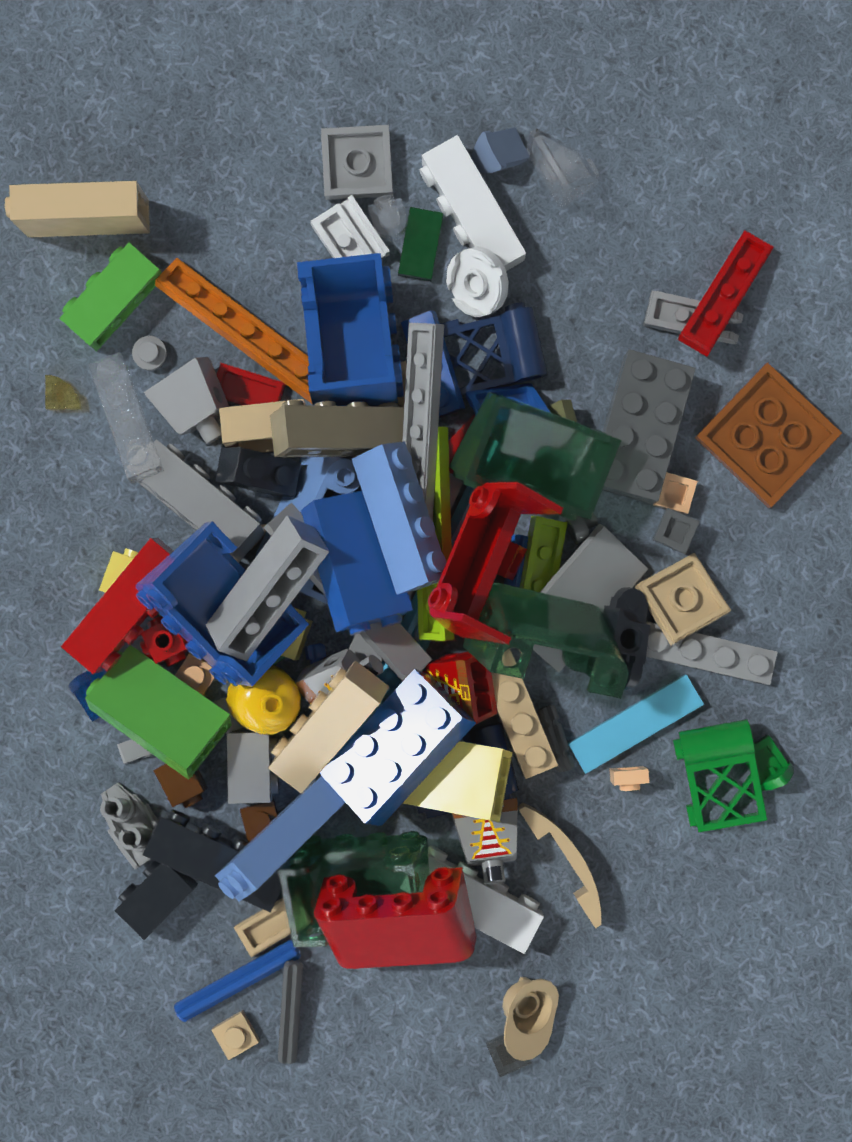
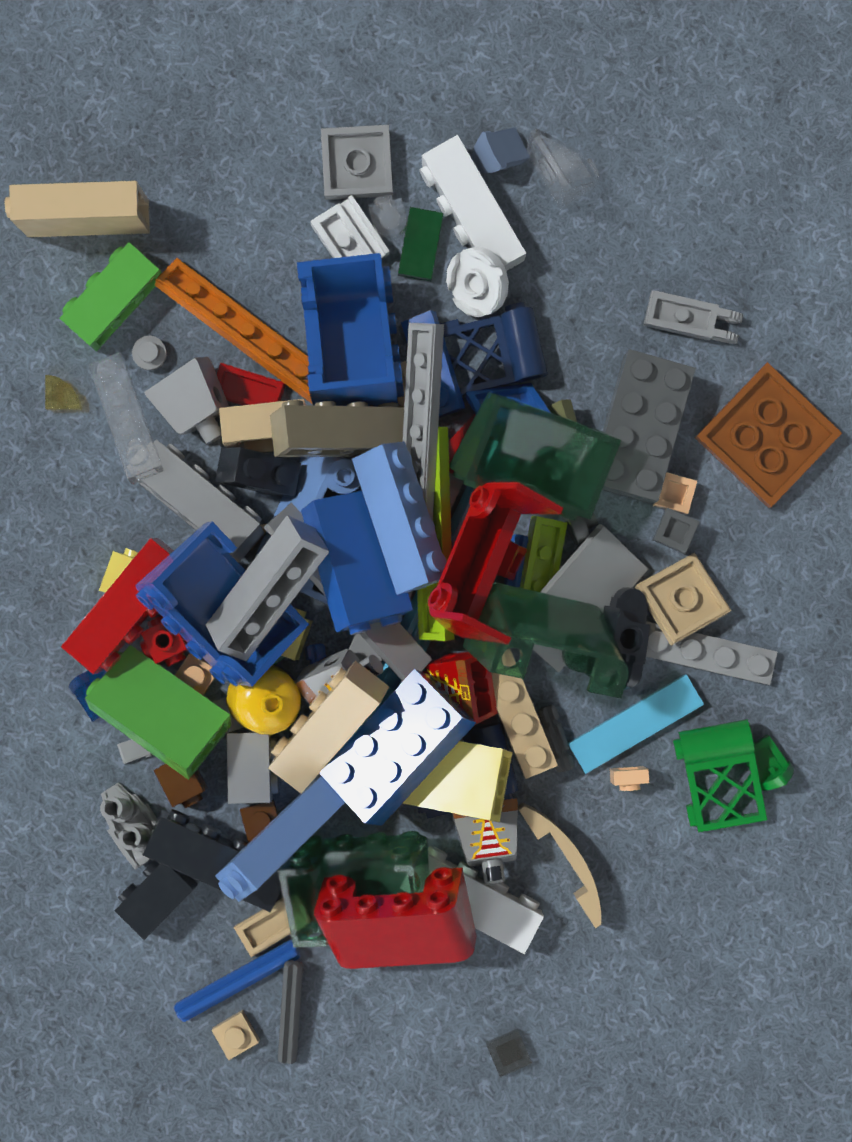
tan piece [503,977,559,1061] -> none
red tile [677,230,774,357] -> none

